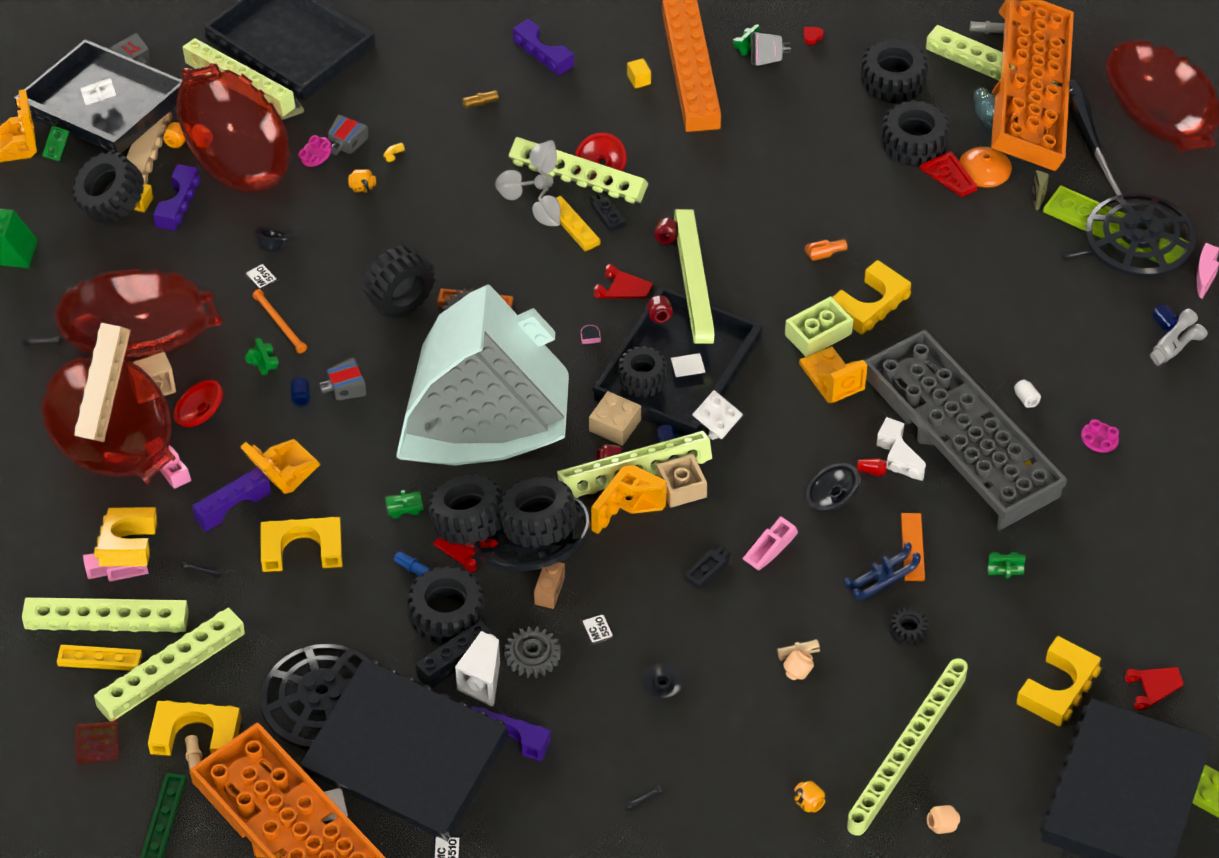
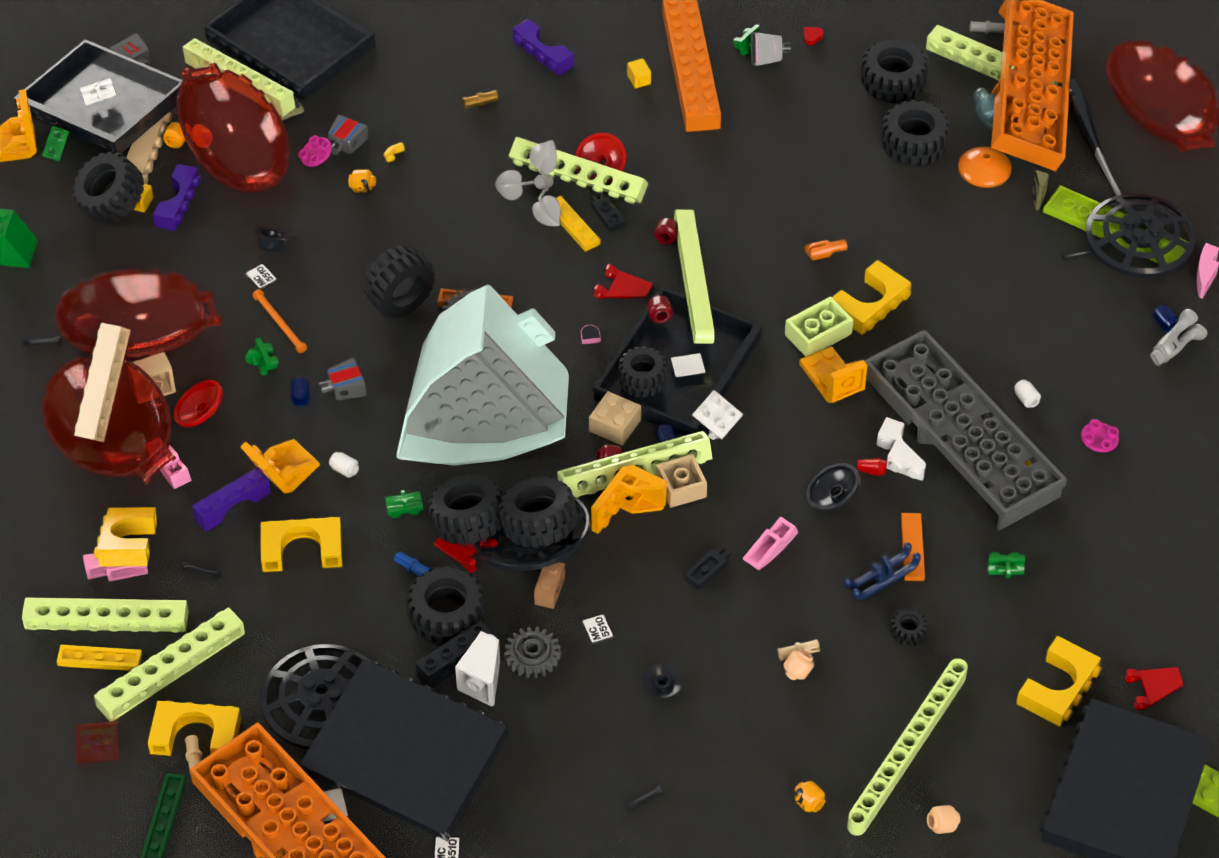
dark purple arch [471,706,551,761] -> none
red wing [920,151,977,198] -> none
none -> white brick [329,452,359,478]

